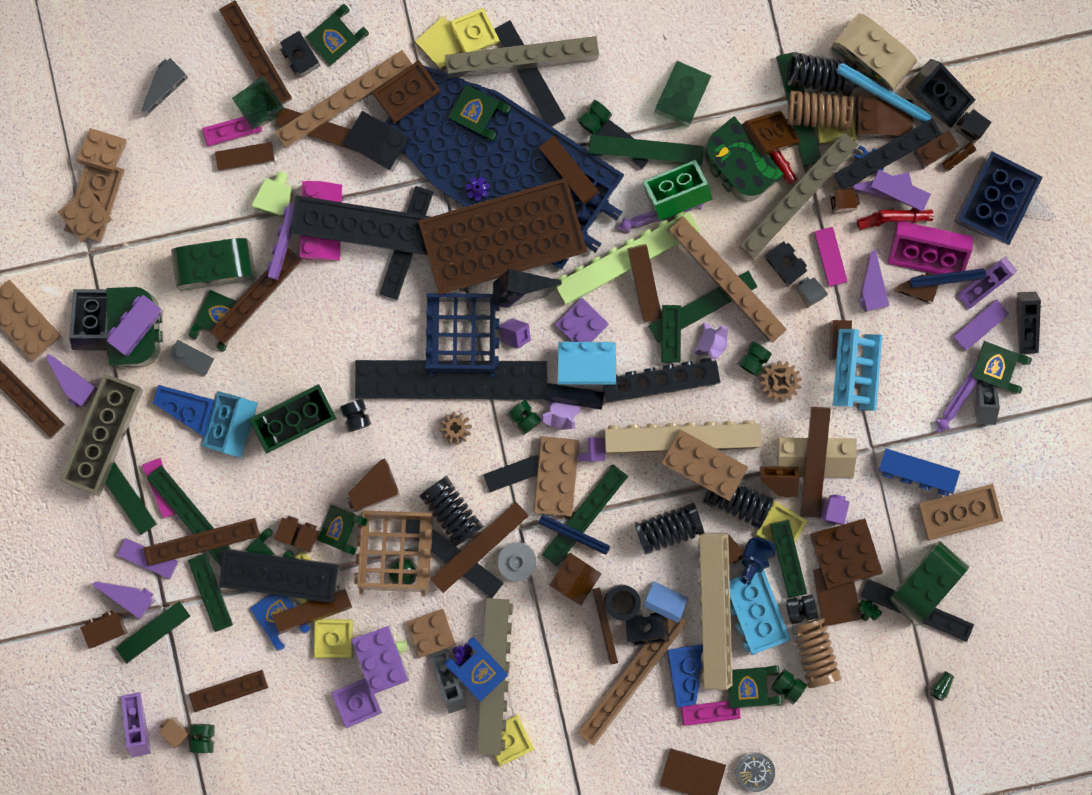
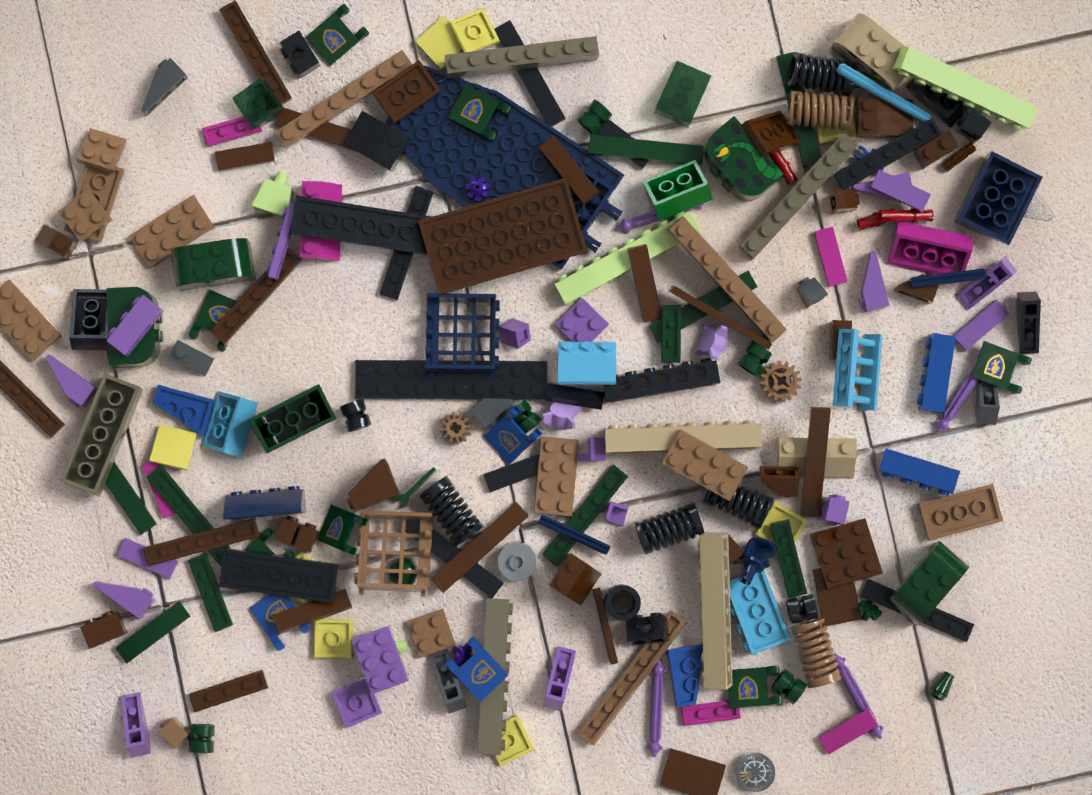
black slope [492,269,562,308] -> none
medium blue tile [643,581,688,623] -> none
black brick [764,241,808,287] -> none
none -> reddish brown slope [35,224,78,260]
none -> medium nougat plate [129,195,215,268]
none -> light yellow tile [149,425,197,471]
none -> dark blue slope [223,486,306,520]
none -> dark green flag [393,467,437,508]
none -> dark grey slope [470,398,514,429]
none -> blue flag [483,405,542,465]
none -> medium lavender slope [542,646,576,711]
none -> medium lavender panel [605,501,629,525]
none -> medium lavender wheel [647,660,666,757]
none -> reddish brown tile [668,285,772,350]
none -> dark pink tile [819,708,878,754]
none -> medium lavender wheel [834,653,884,739]
none -> yellowish green brick [893,46,1038,131]
none -> blue brick [917,333,956,413]

